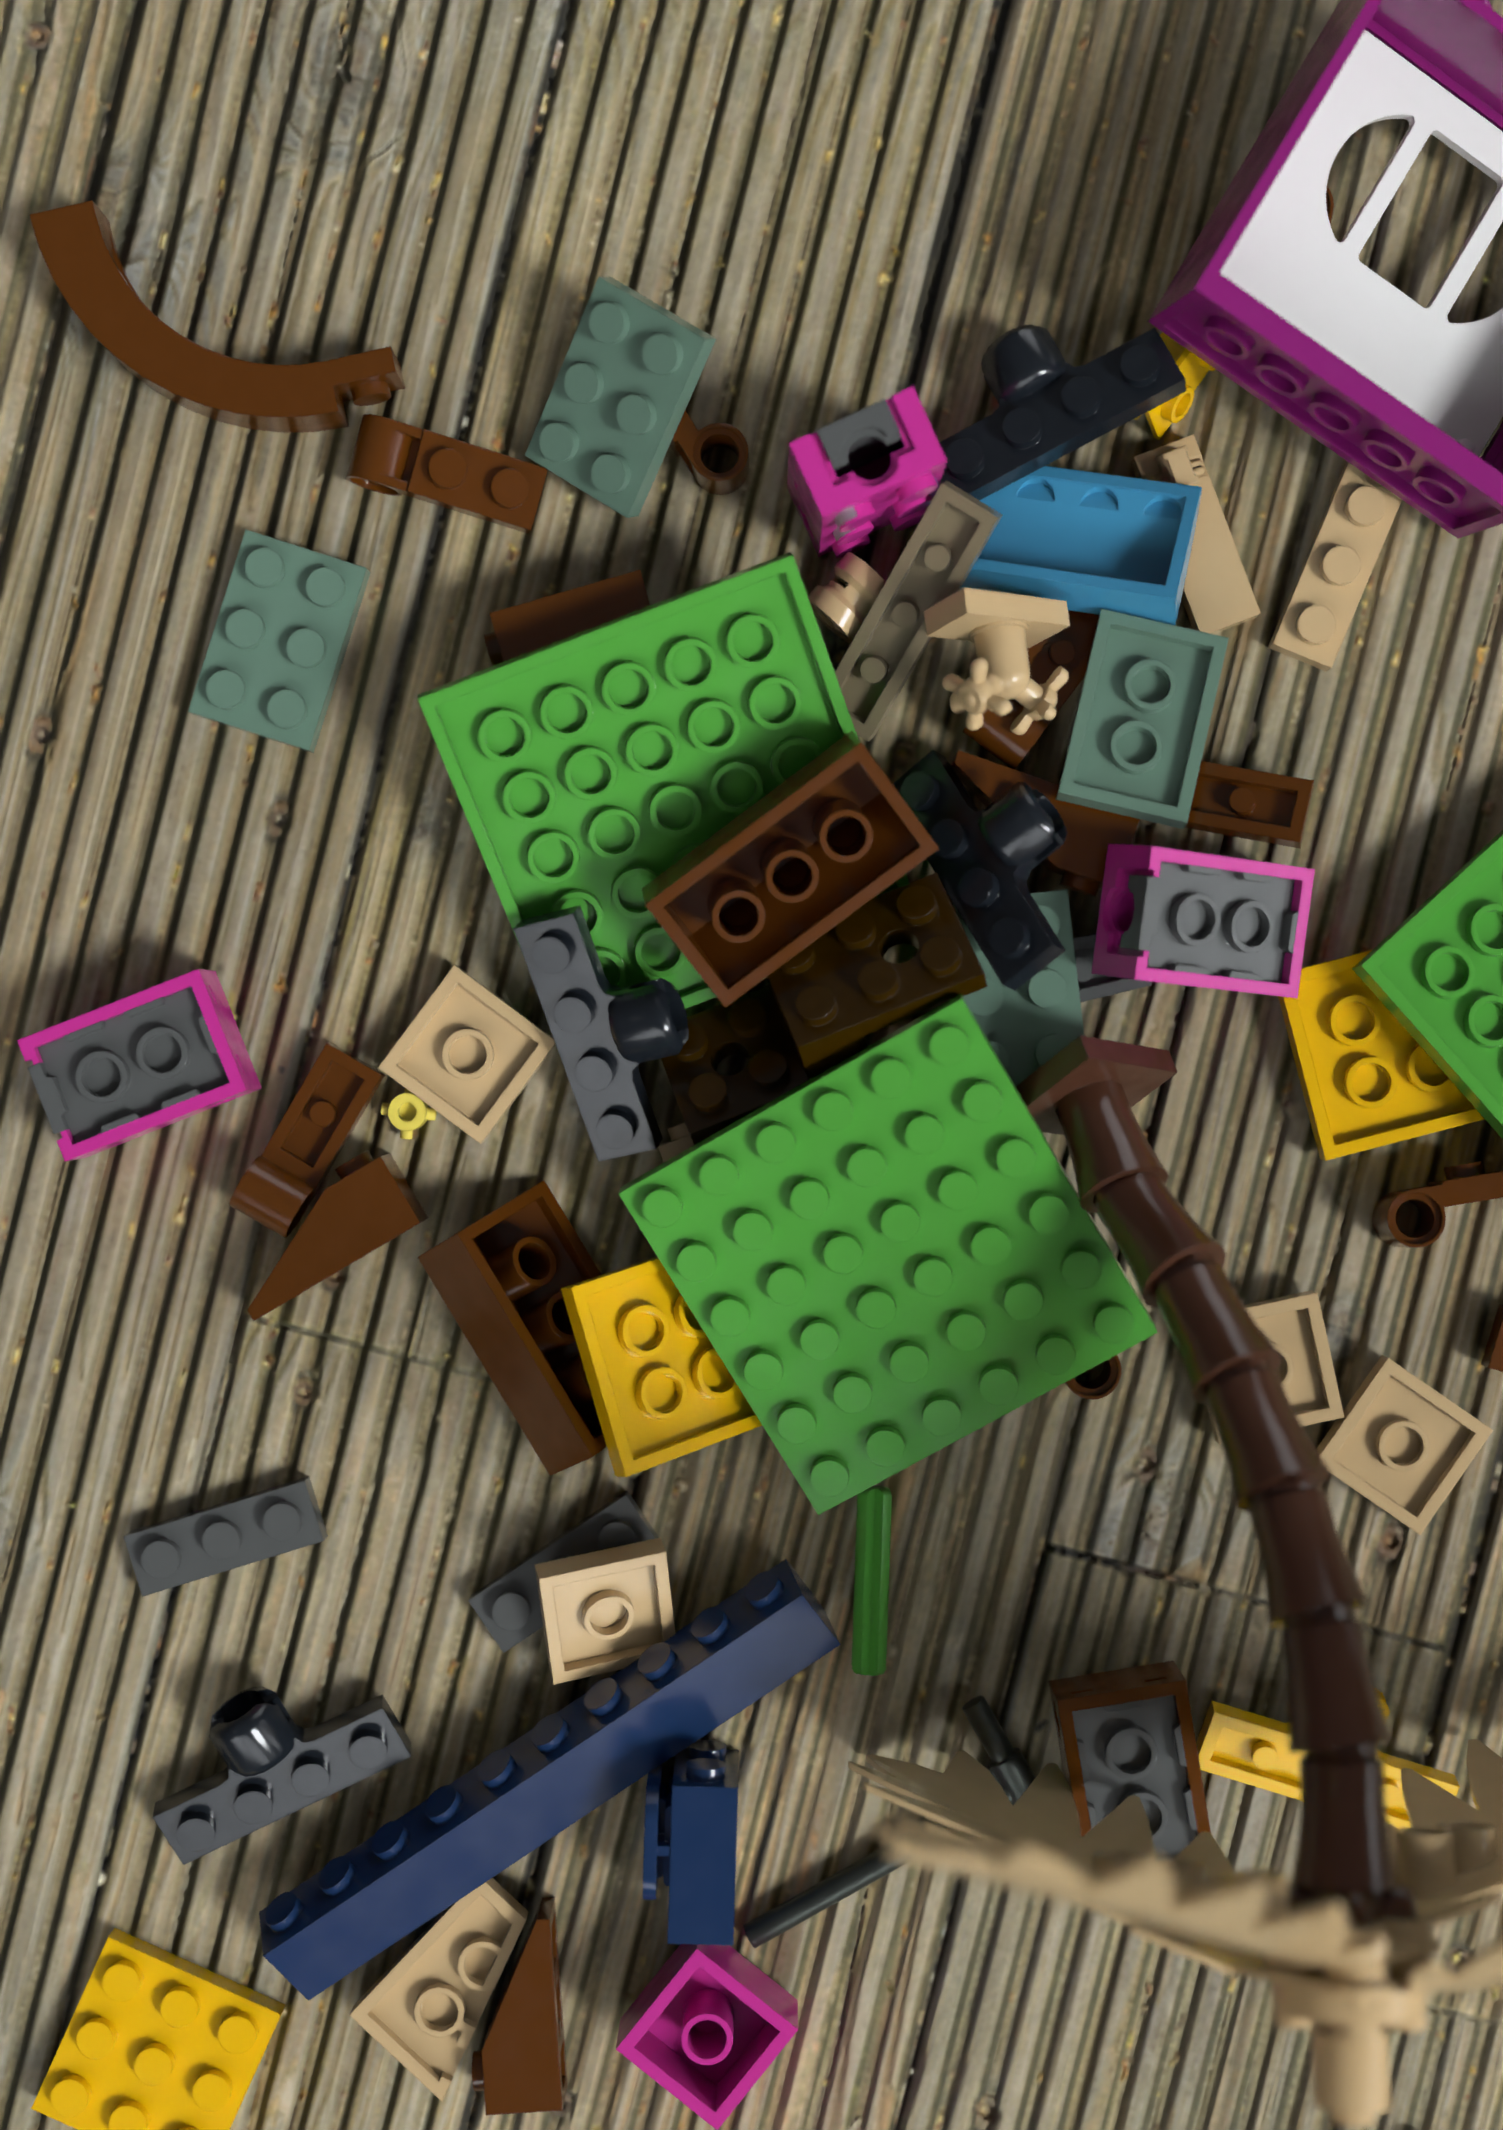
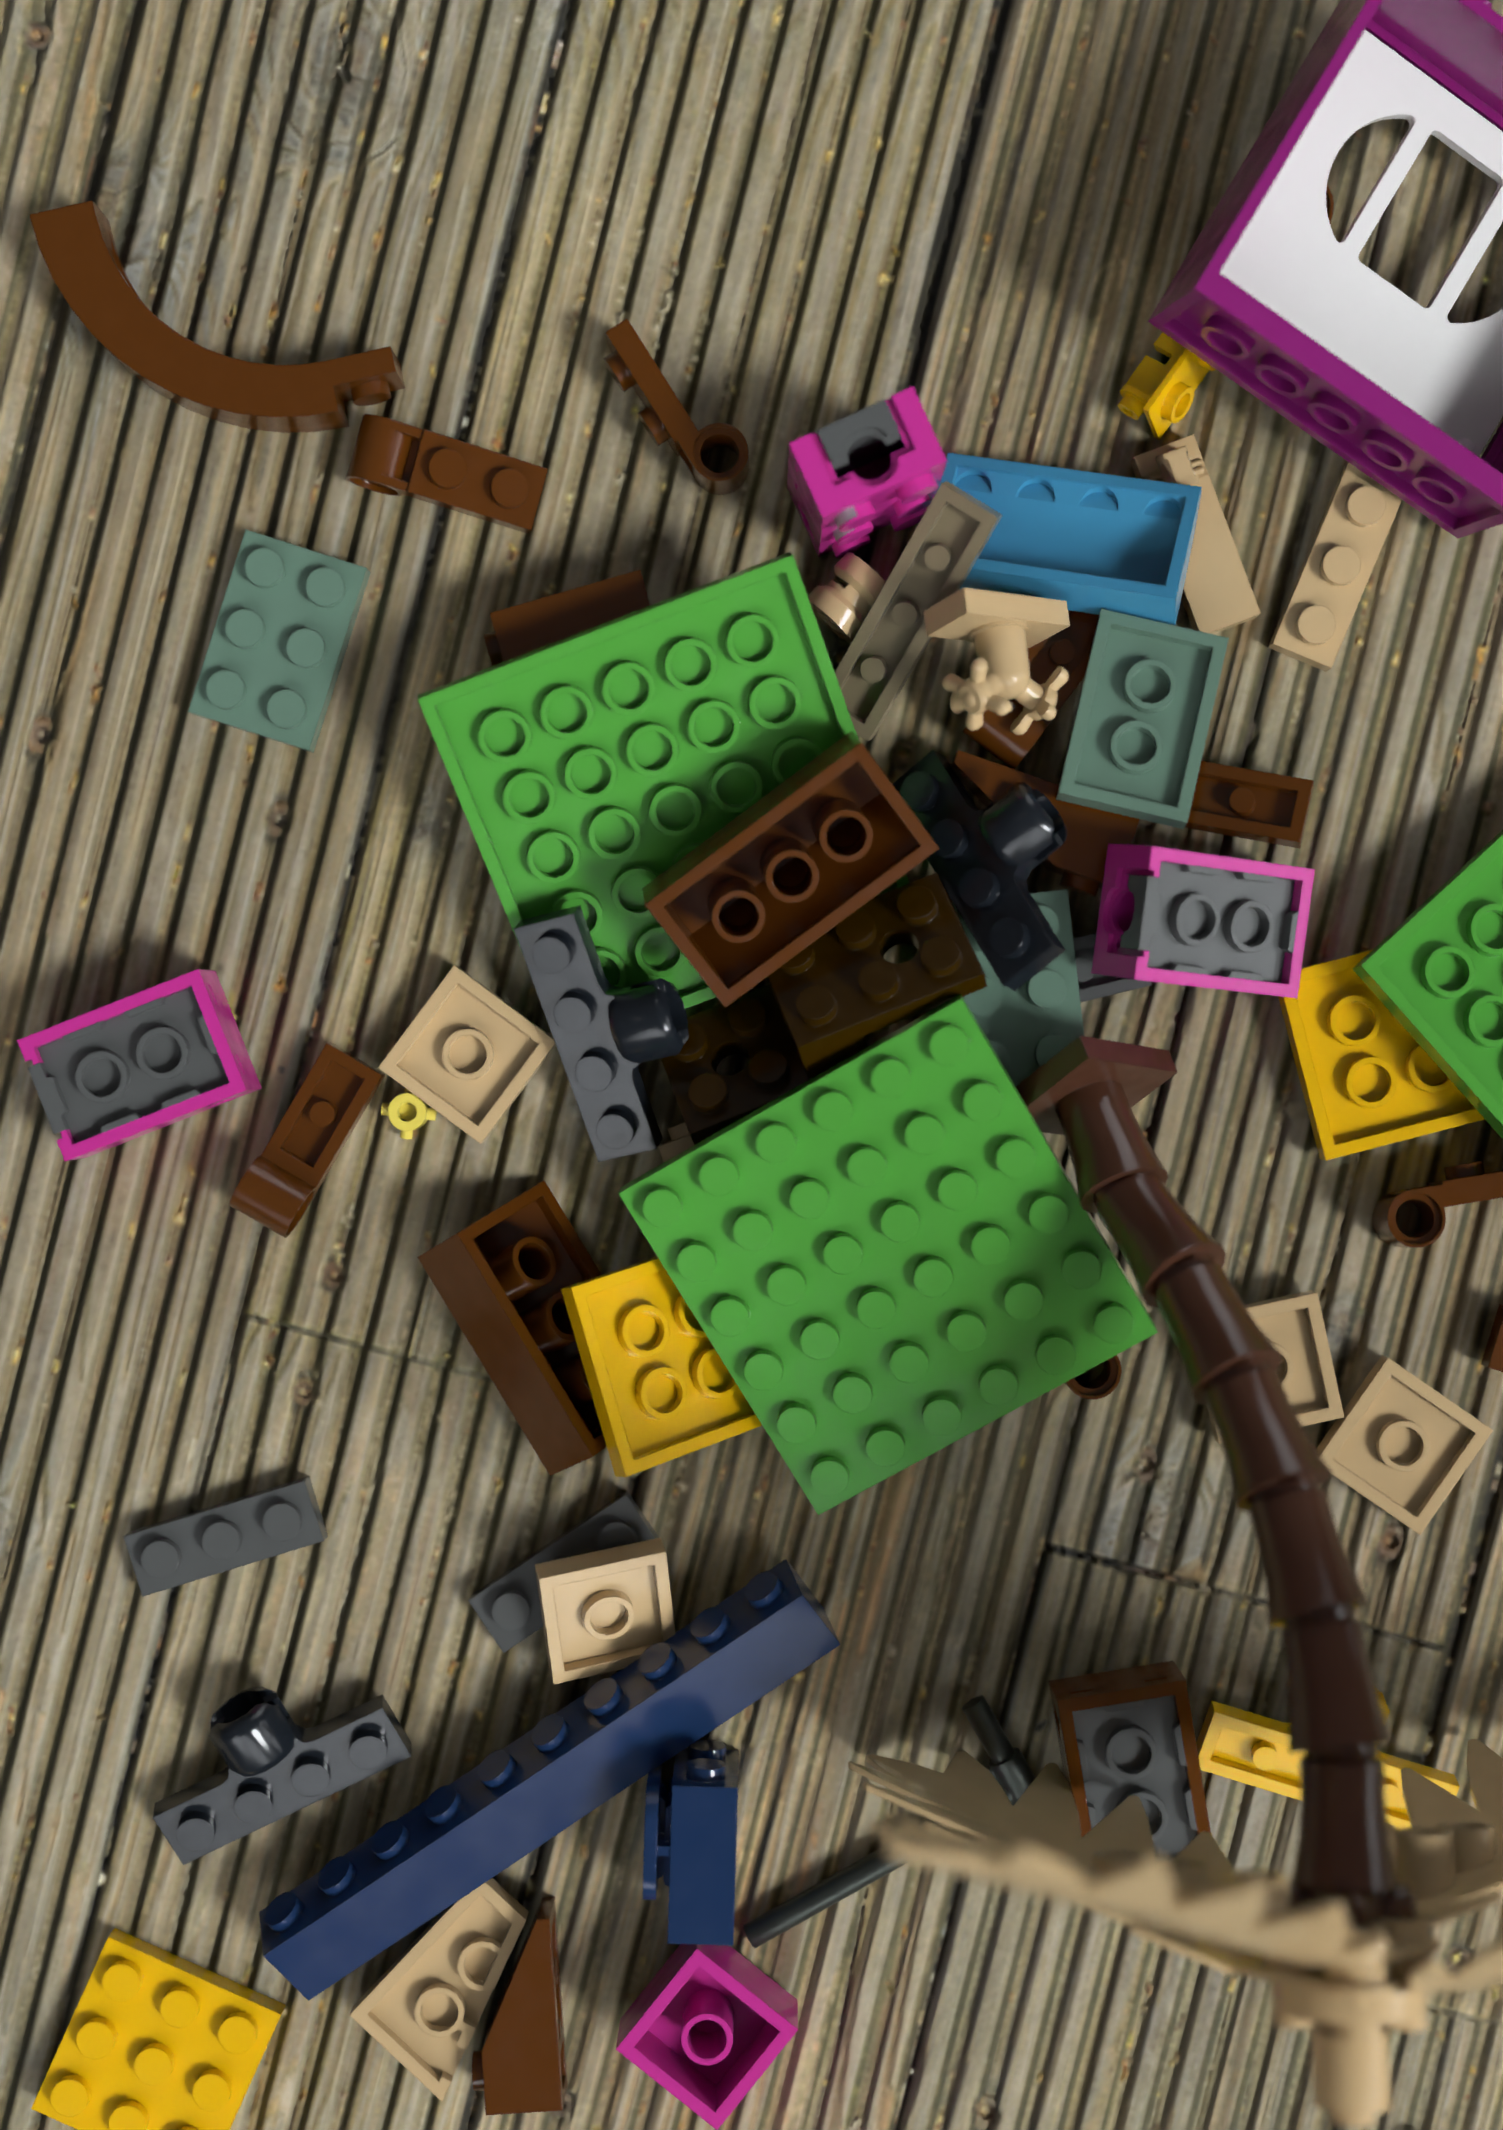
reddish brown slope [247,1150,428,1321] -> none
sand green plate [525,276,716,518] -> none
bright green axle [851,1485,892,1676] -> none
black plate [939,324,1186,501] -> none

